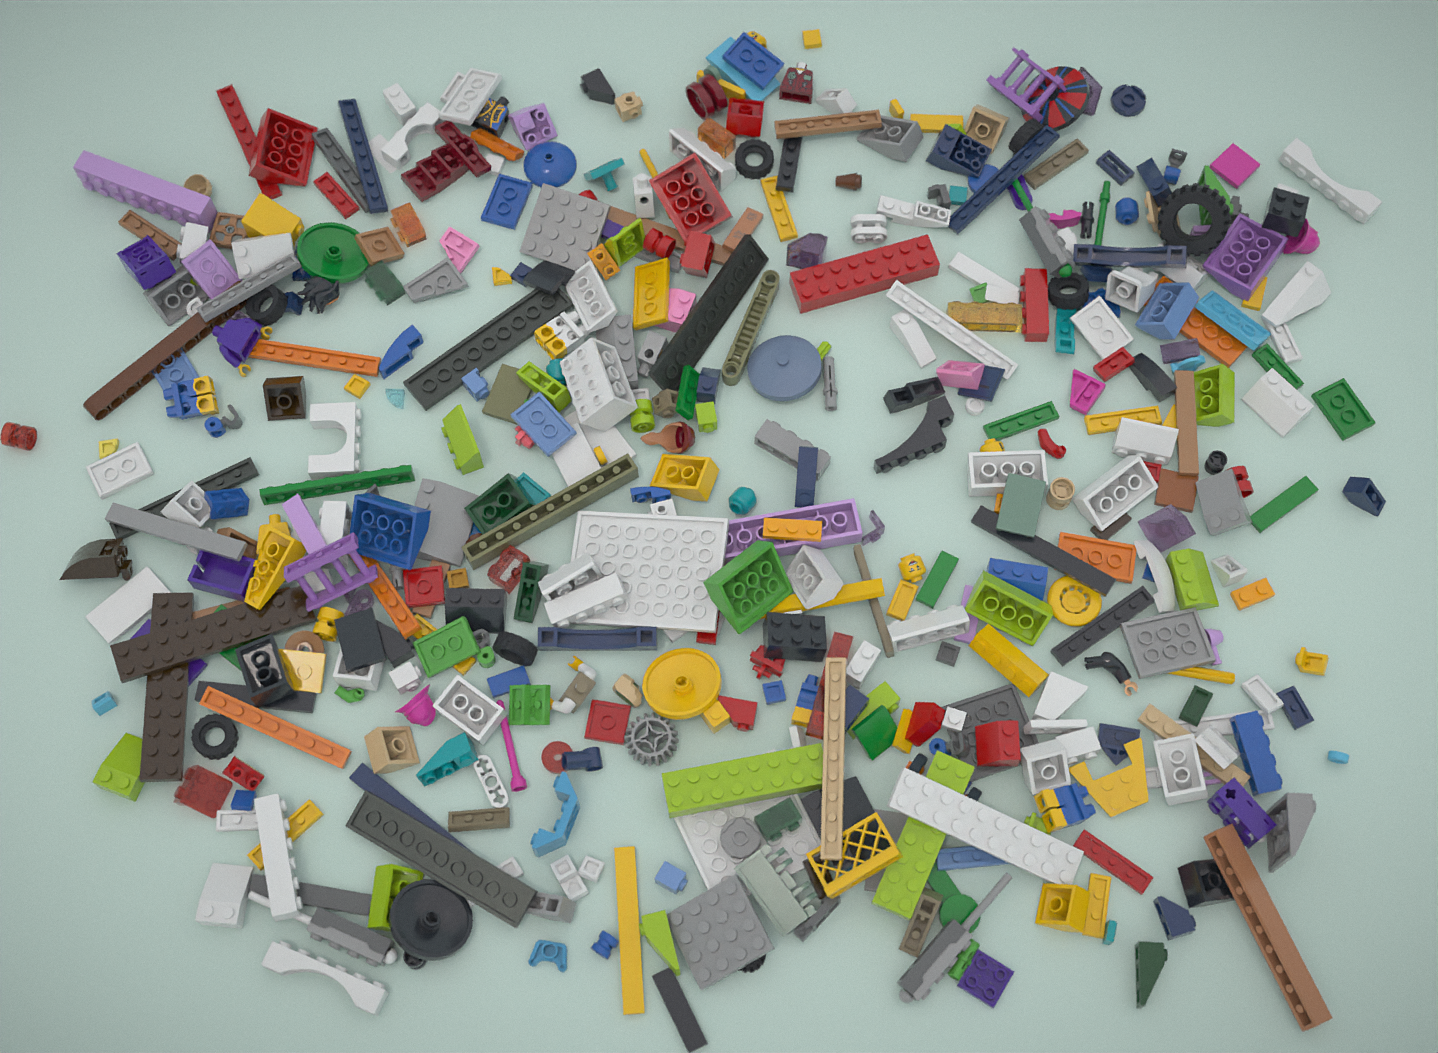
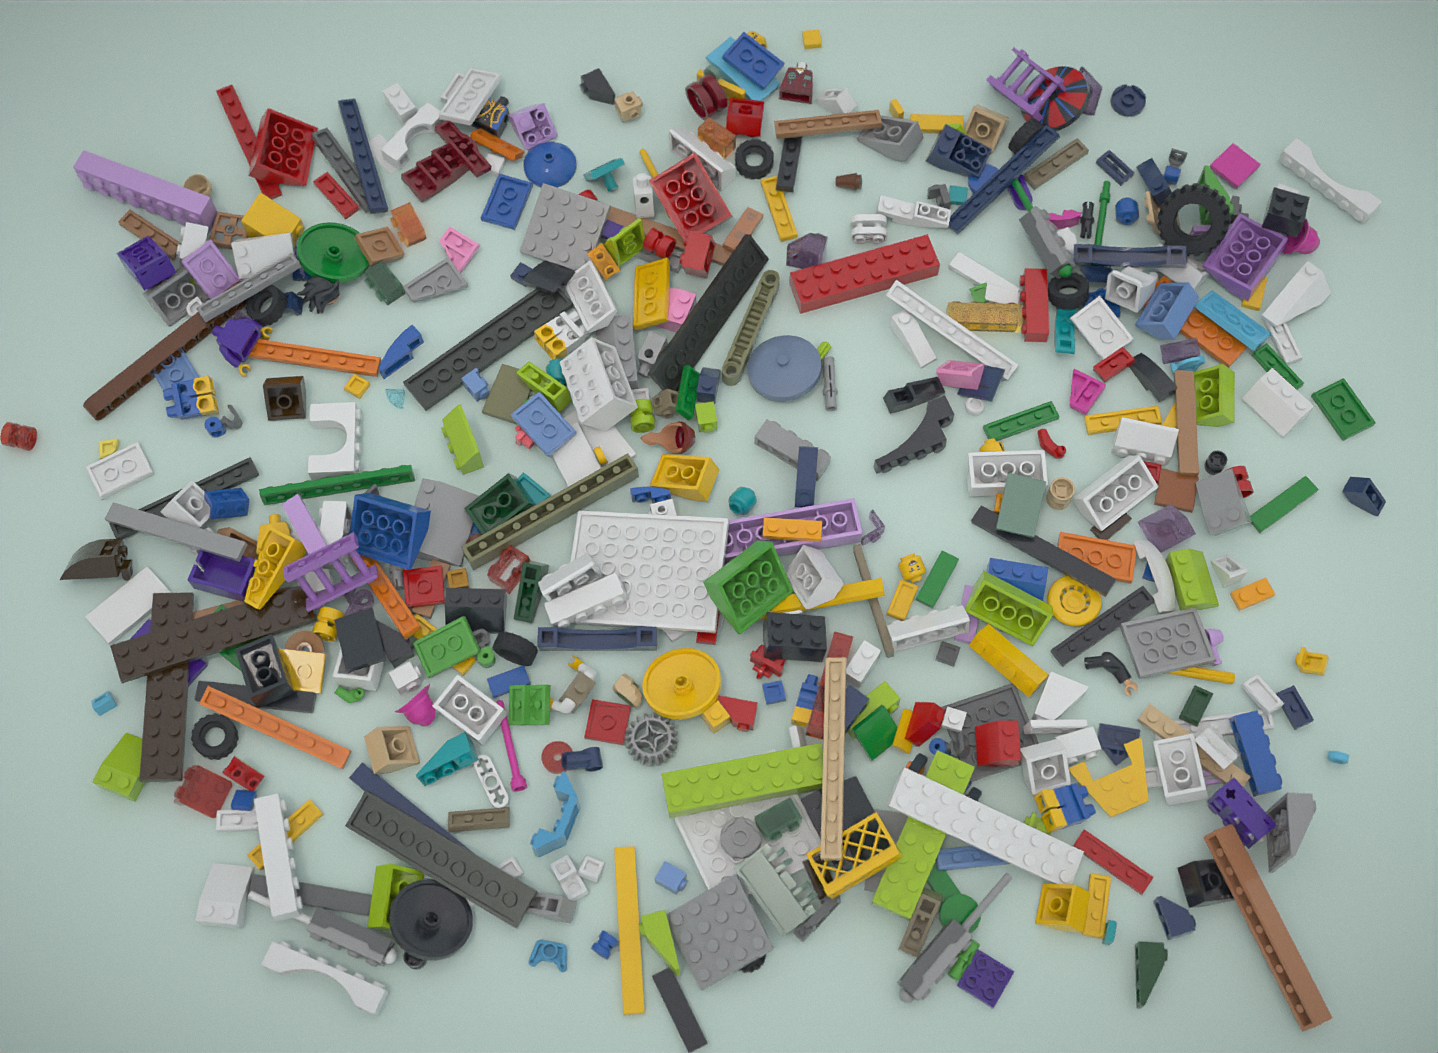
yellow tile [492,267,512,286] -> none

